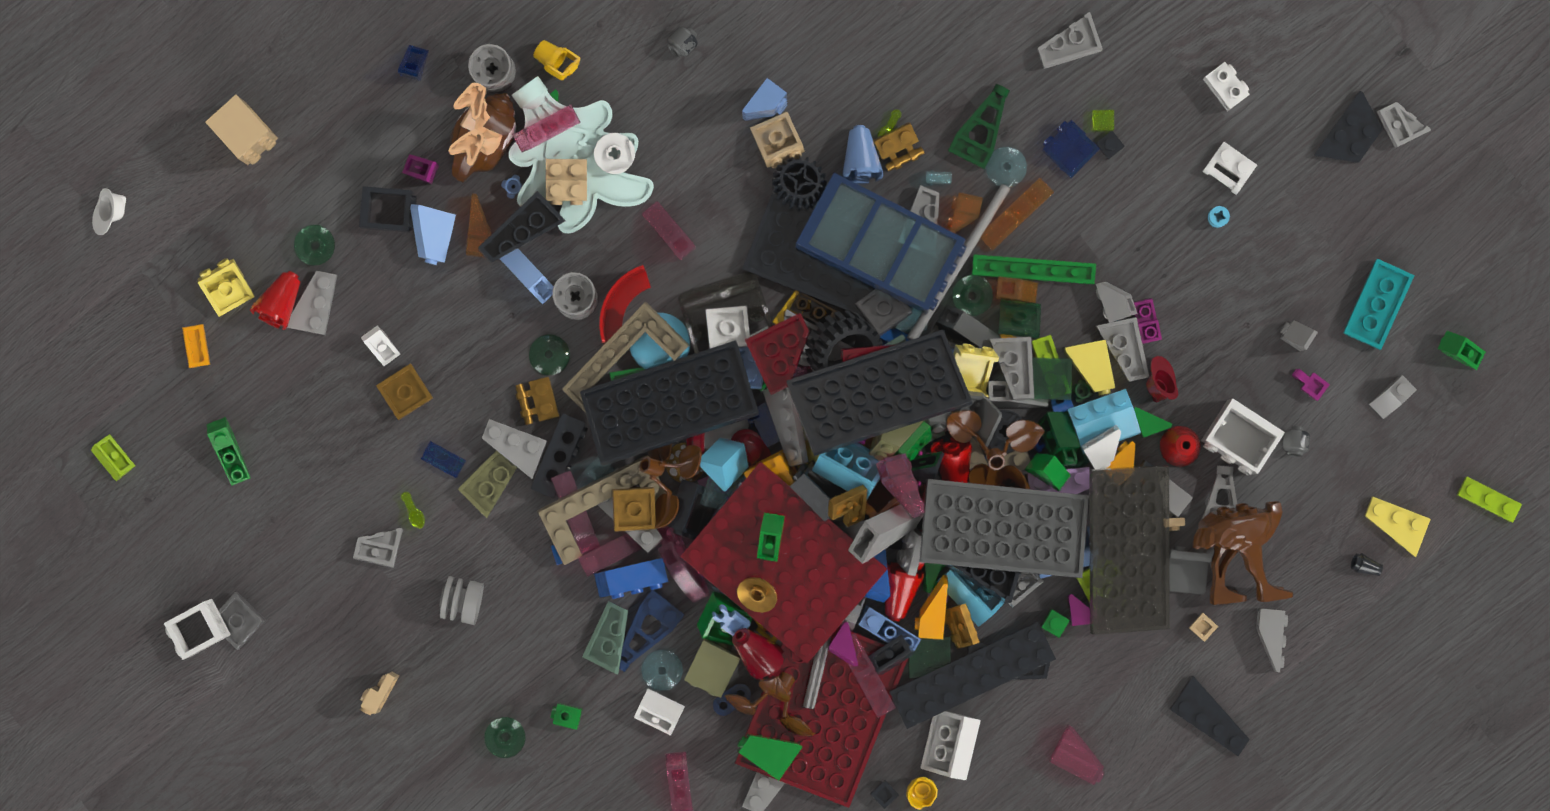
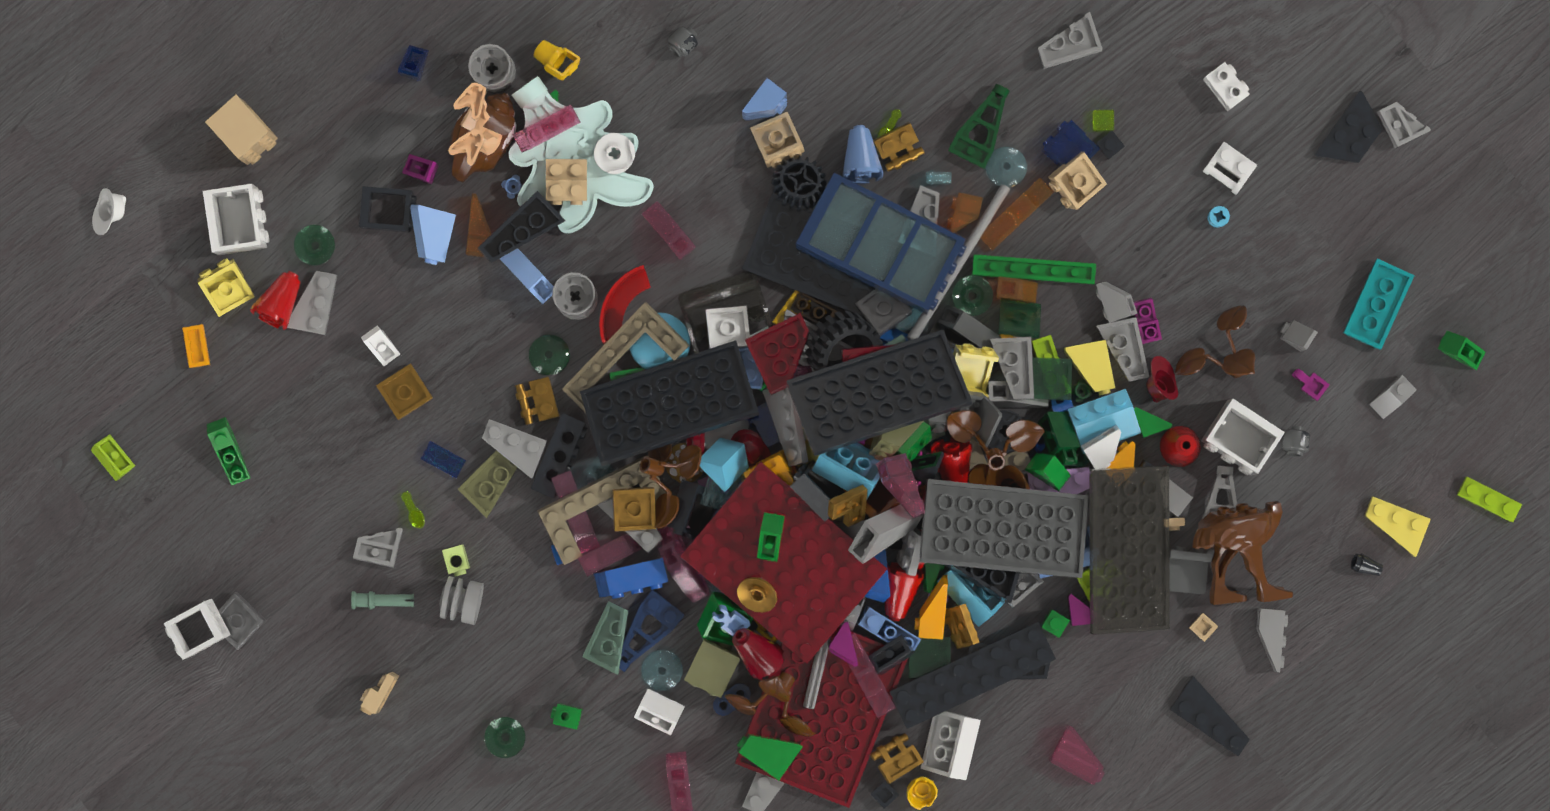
none -> white container [203,184,269,255]
none -> sand green pin [351,591,414,610]
none -> yellowish green brick [442,545,470,577]
none -> pearl gold plate [870,733,924,784]
none -> tan plate [1048,152,1107,210]
none -> reddish brown plant [1175,305,1255,378]

